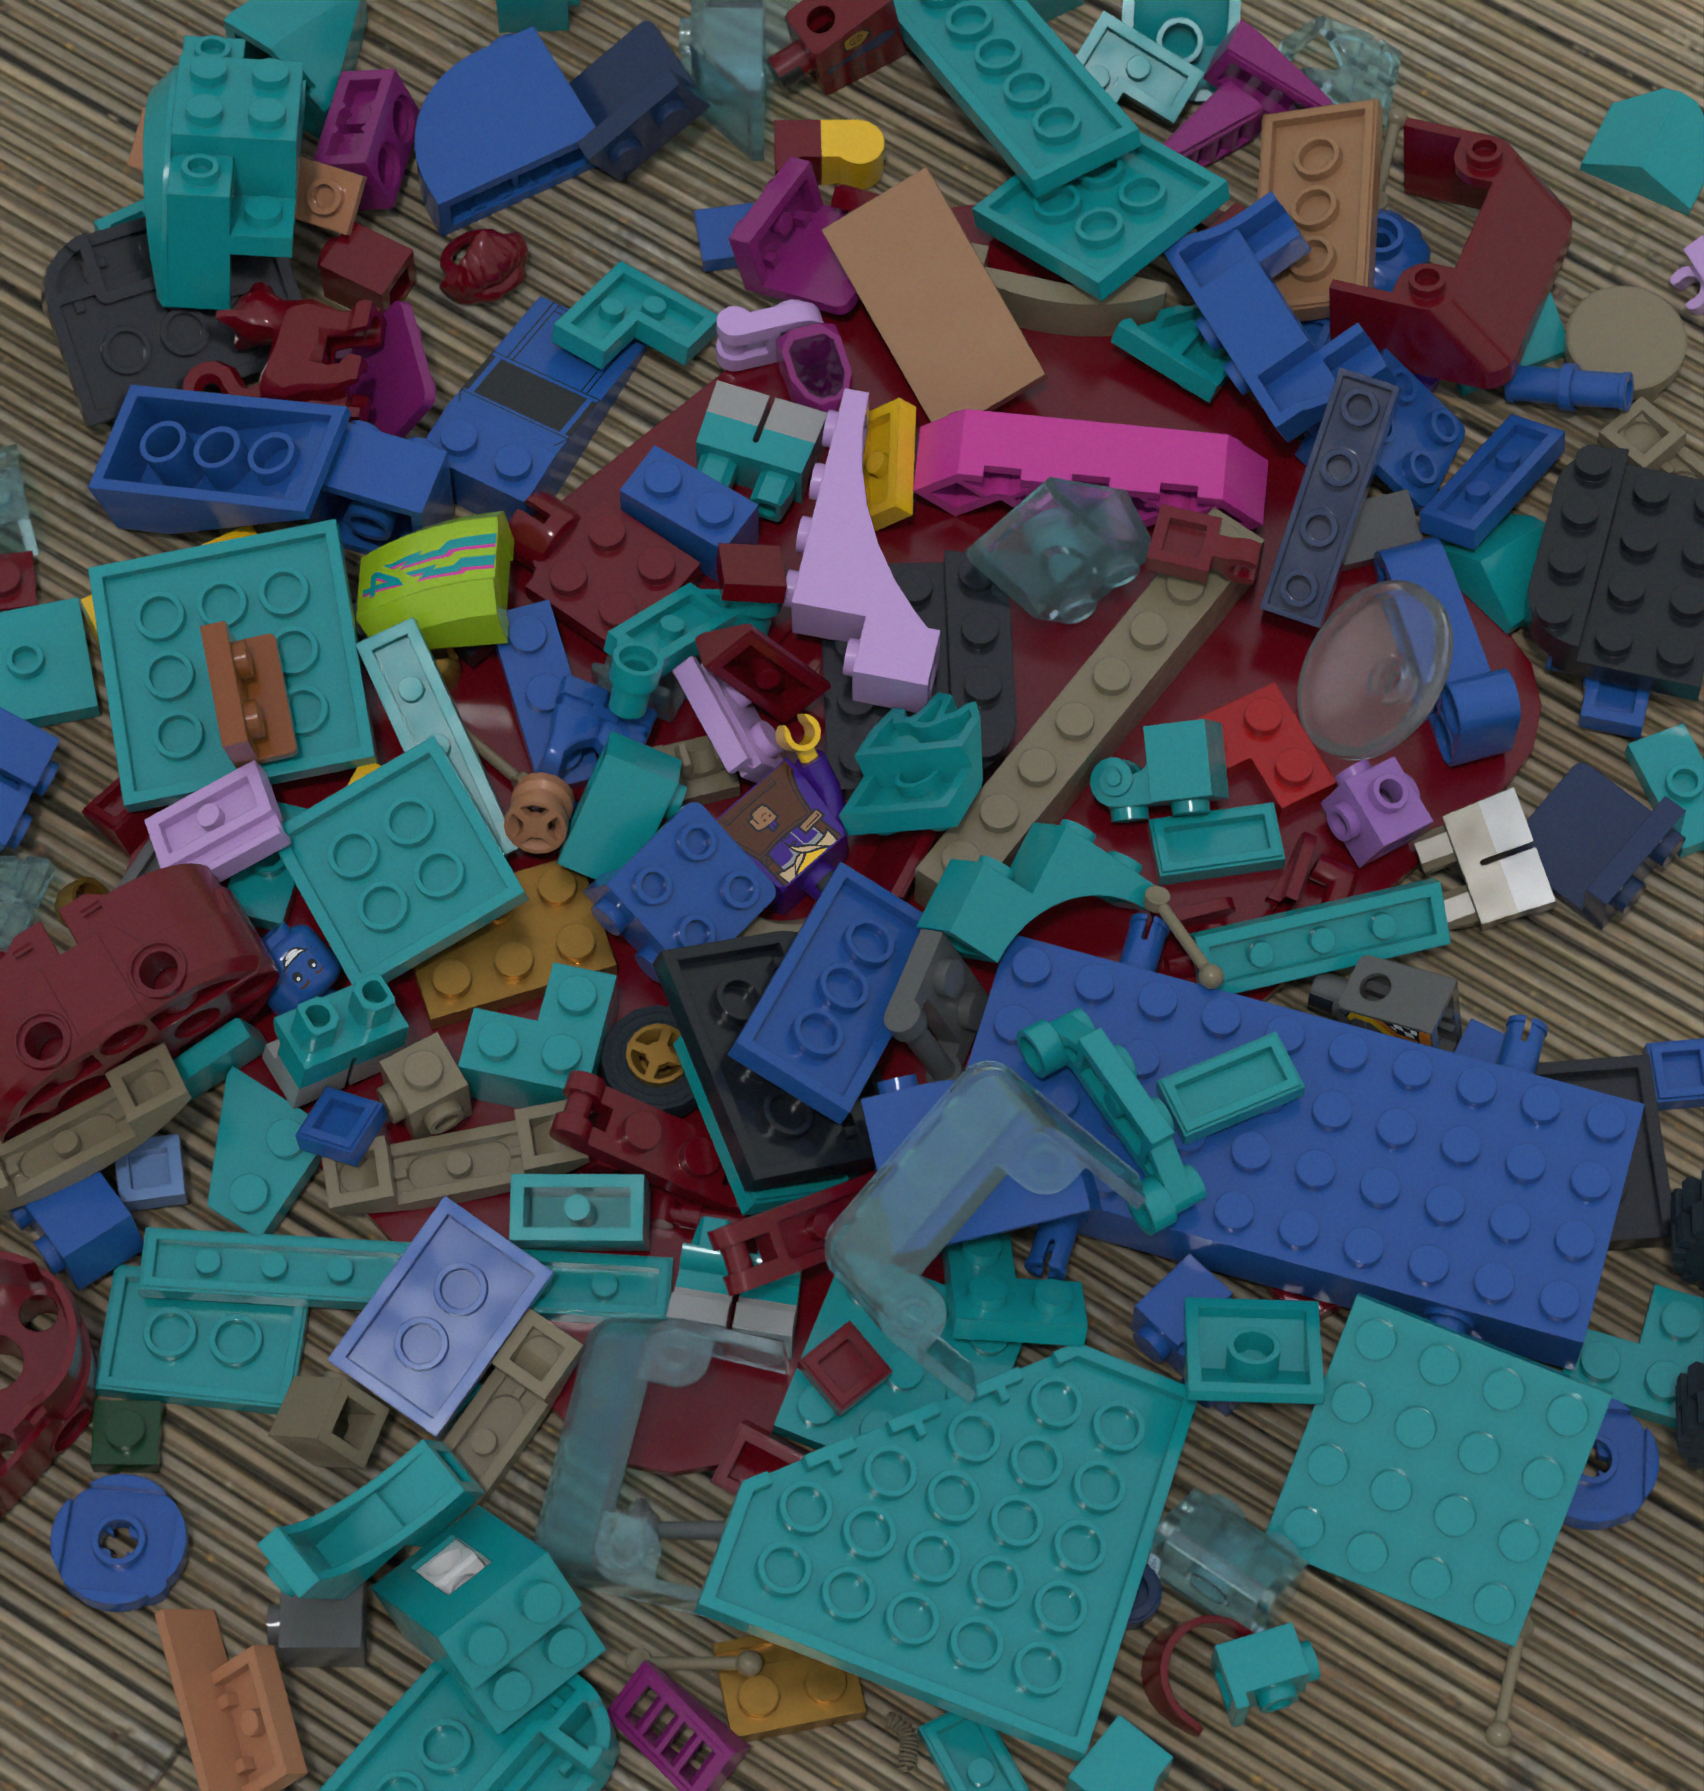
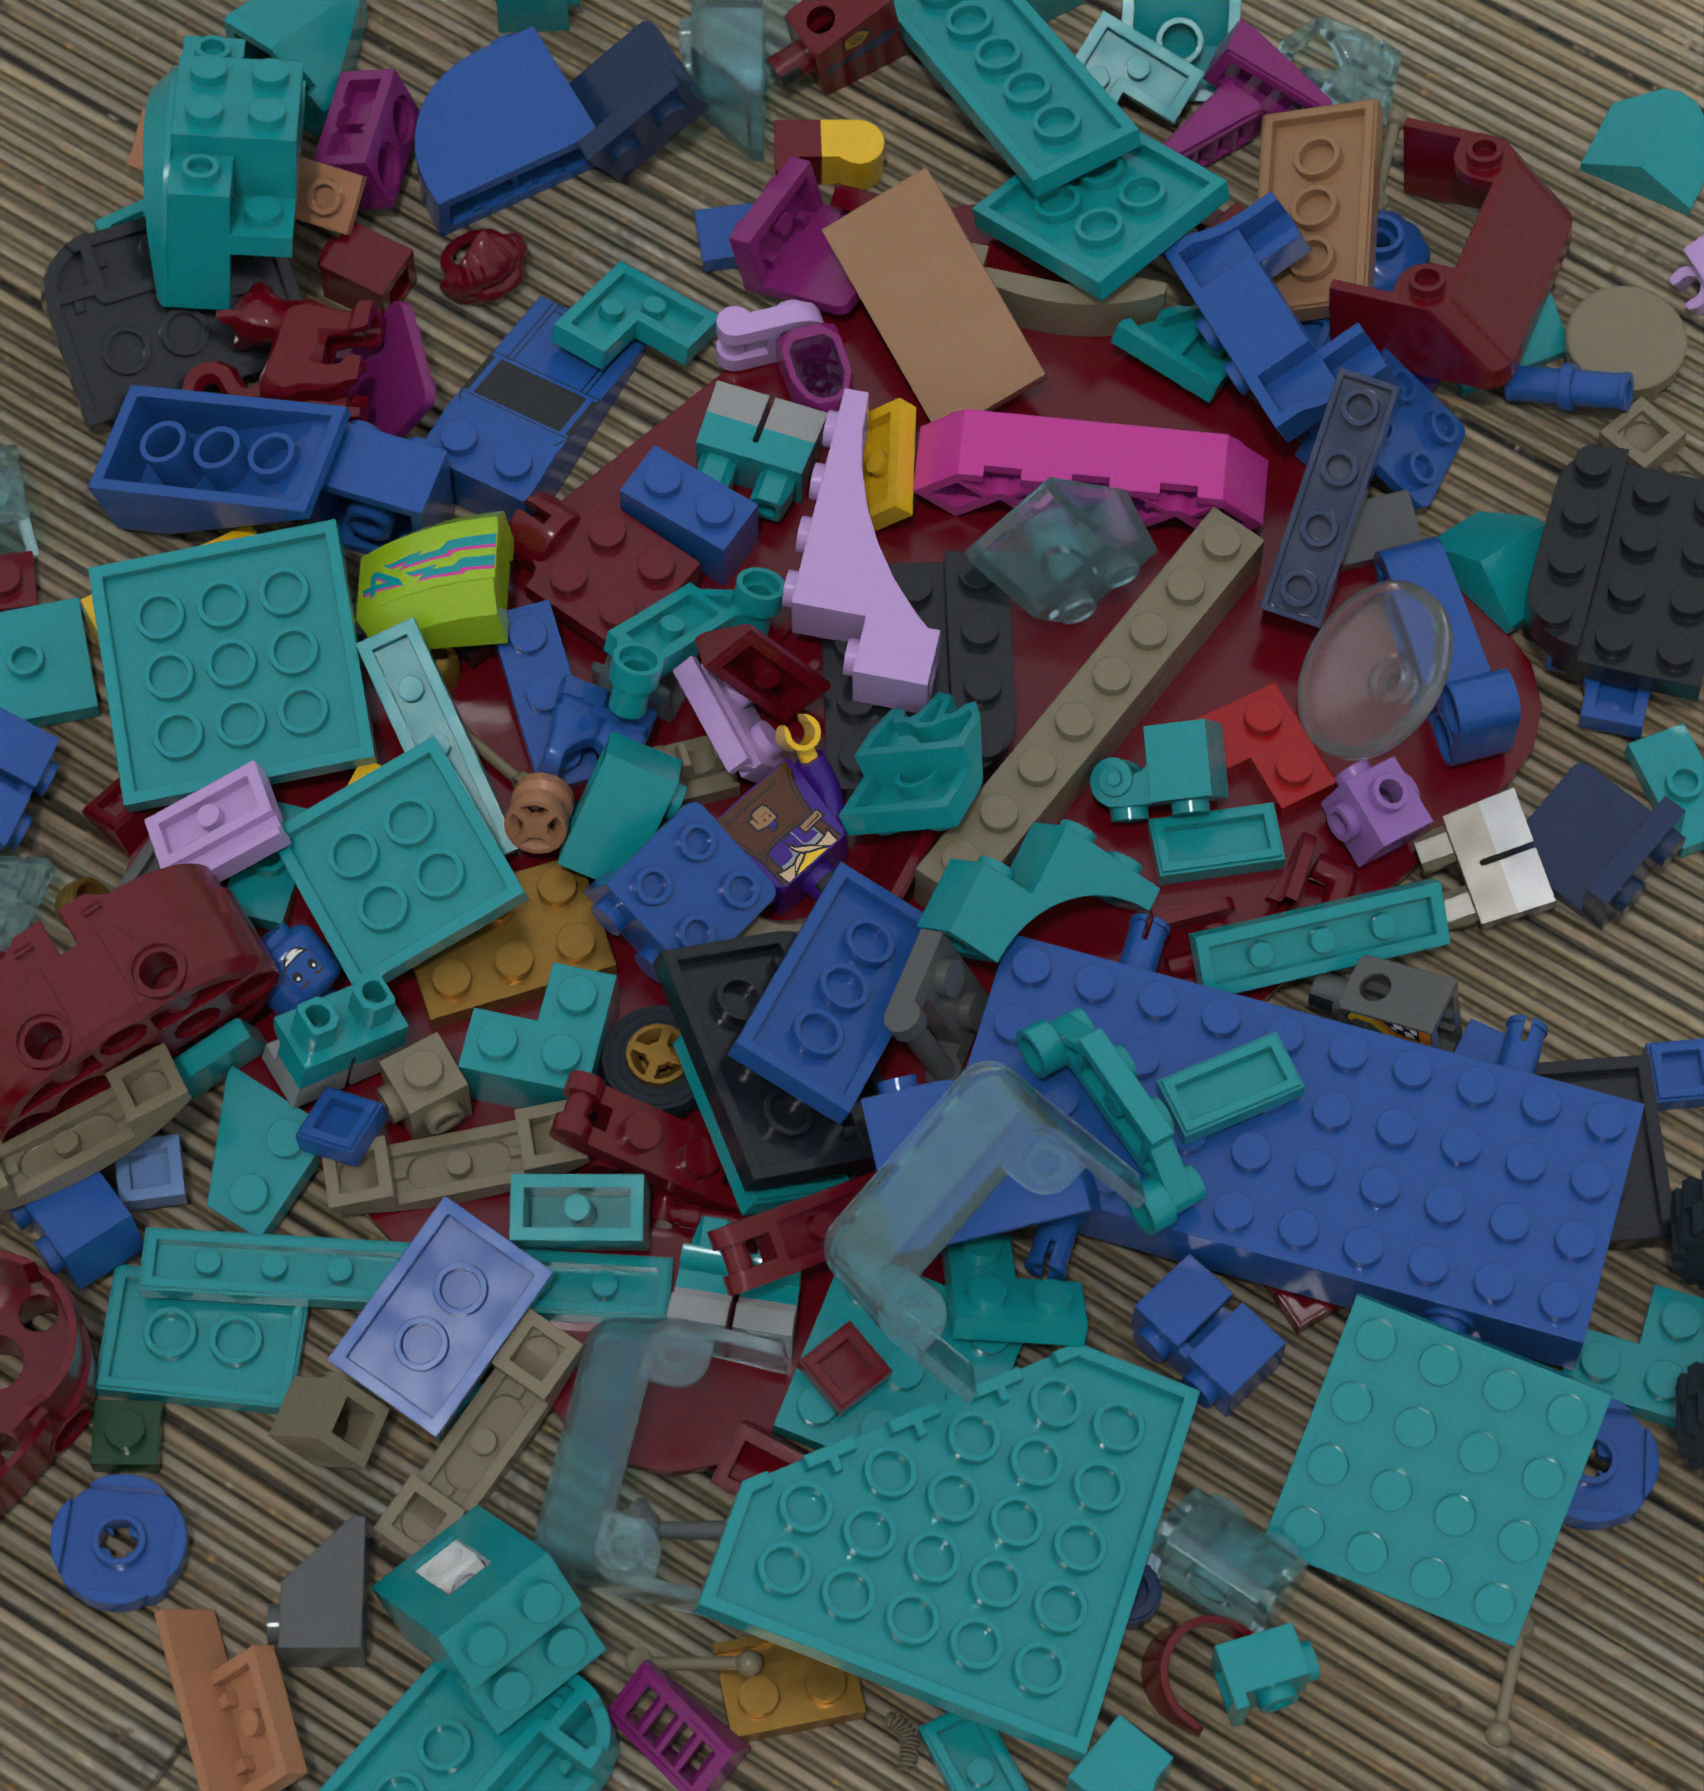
dark orange bracket [200,621,298,769] -> none
teal arch [257,1439,485,1600] -> none
dark red tile [715,543,787,604] -> none
dark tan hinge [1143,885,1224,989] -> none
dark red plate [1145,504,1262,585] -> none
teal slope [1184,1297,1325,1404] -> none
blue plate [1420,414,1565,550] -> none

